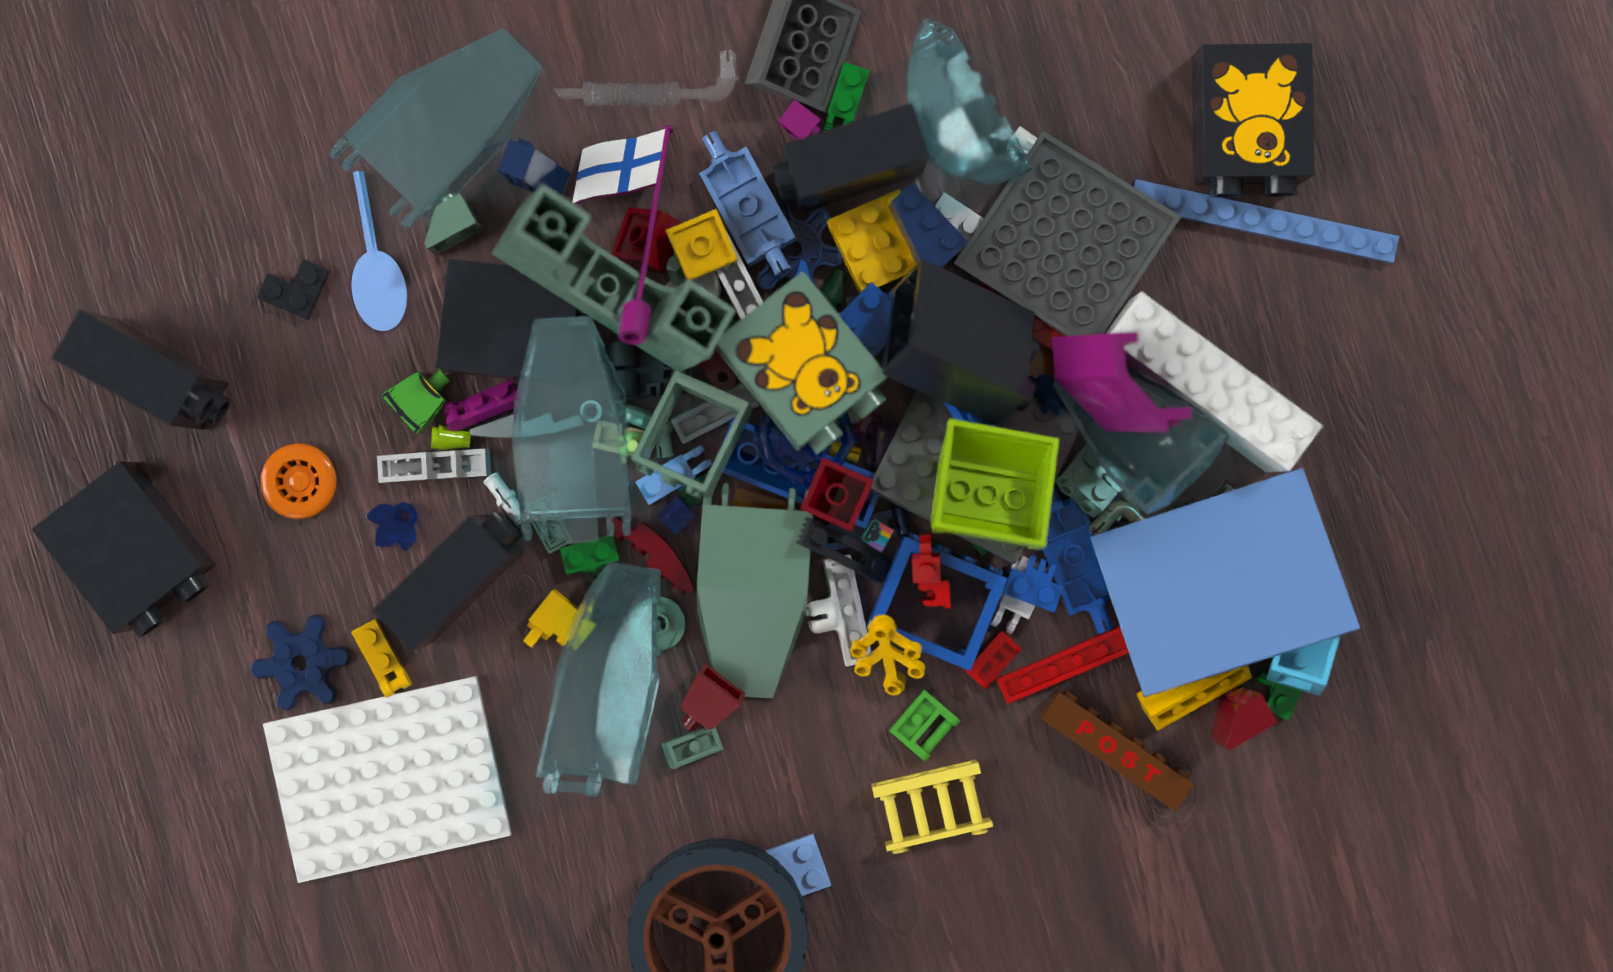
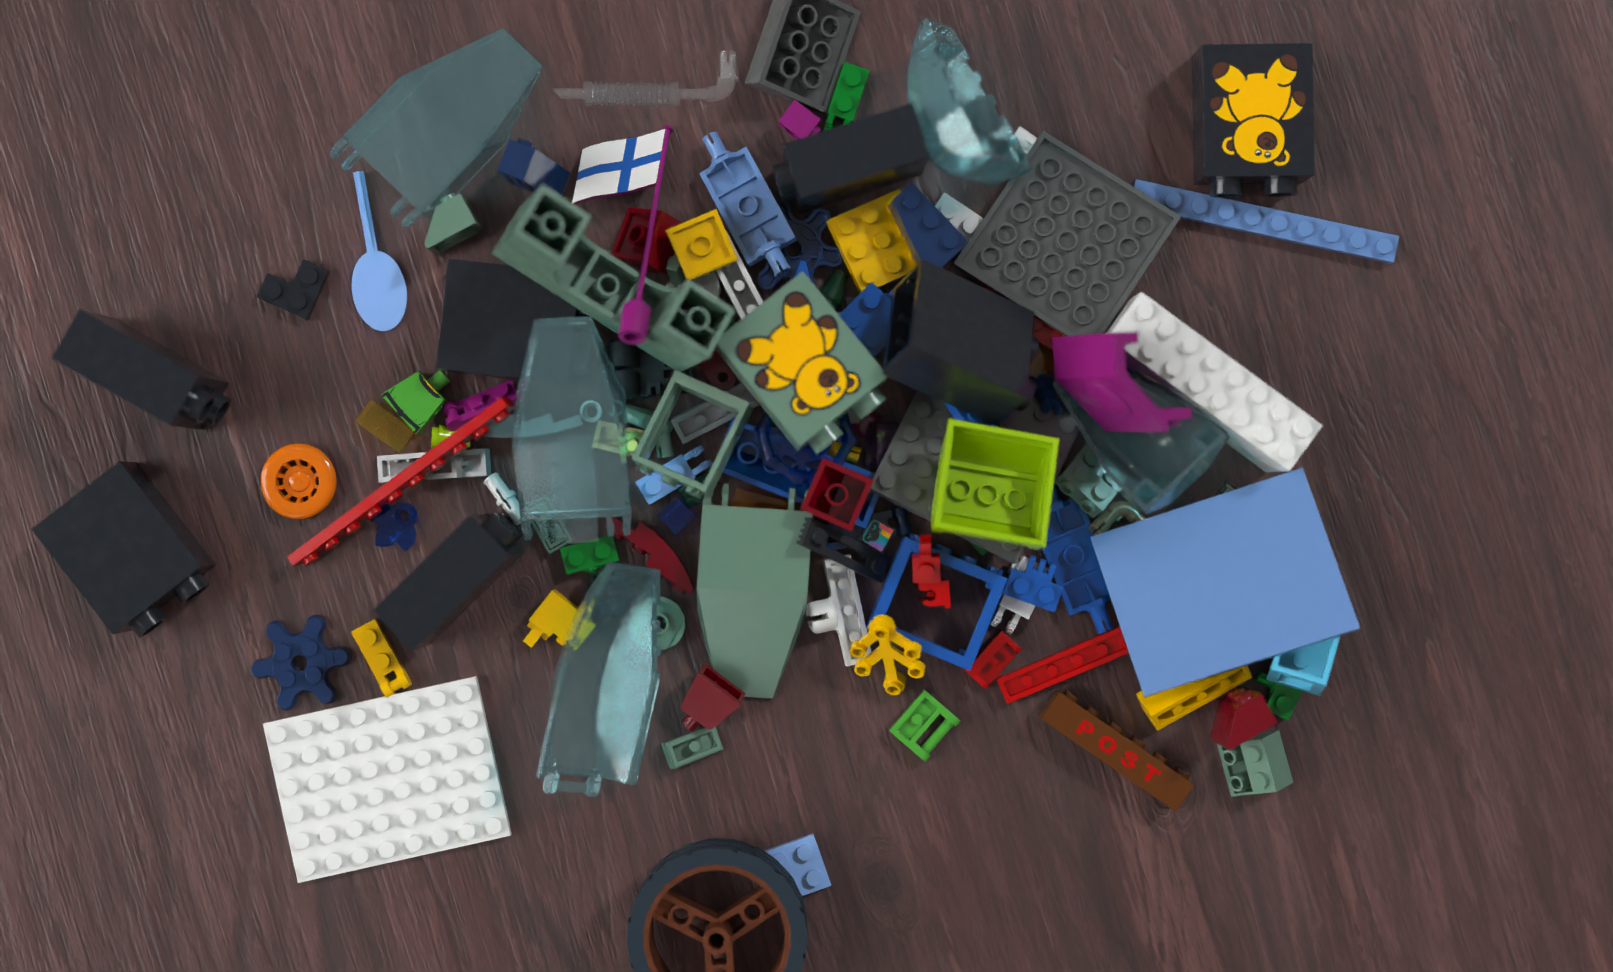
light yellow fence [871,759,993,854] -> none
none -> red plate [287,397,515,567]
none -> clear yellow plate [355,399,415,453]
none -> sand green slope [1217,730,1293,797]

